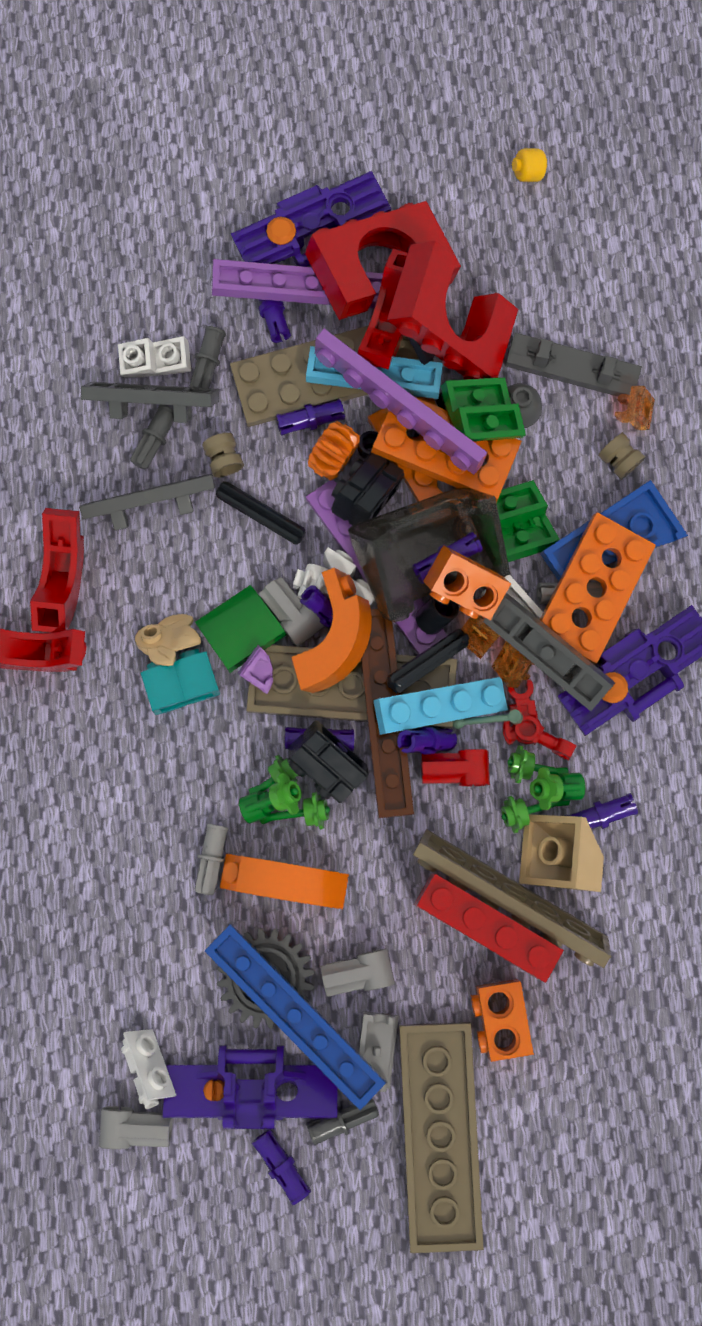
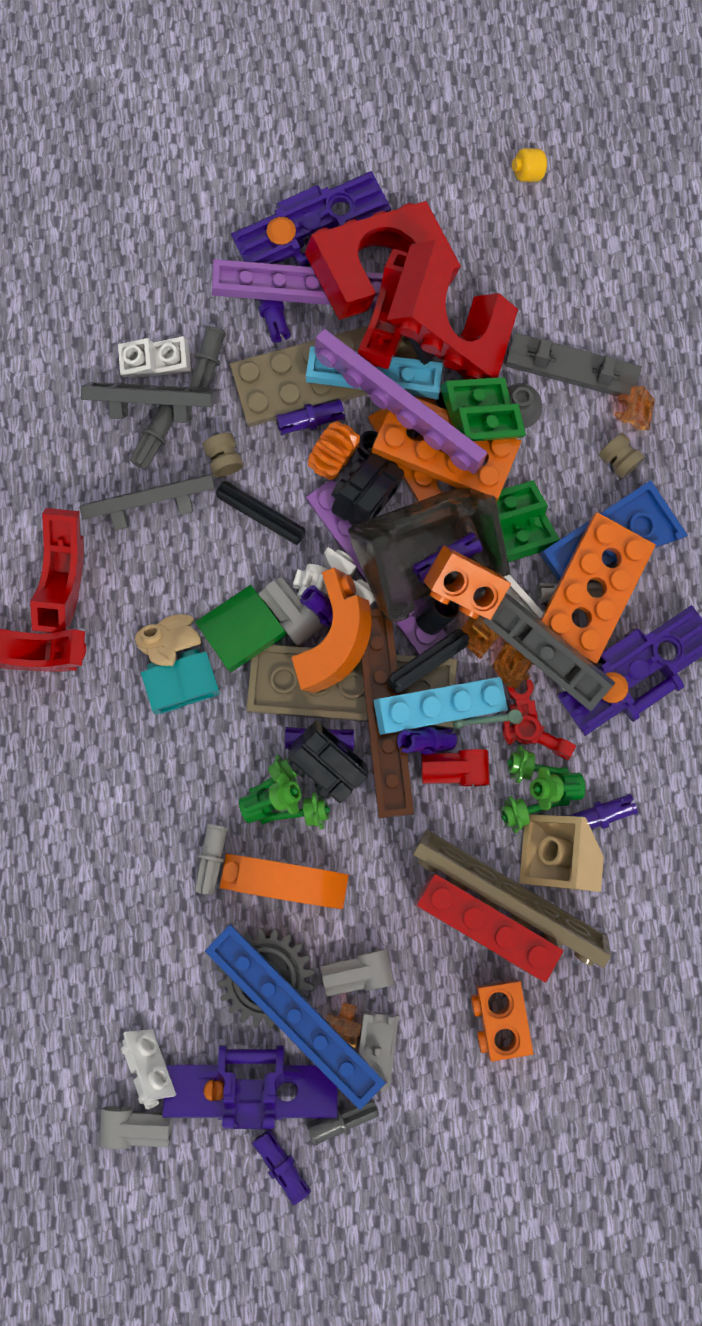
medium lavender tile [238,645,273,694] -> none
dark tan plate [399,1022,484,1253] -> none
none -> clear orange tile [326,1002,362,1048]

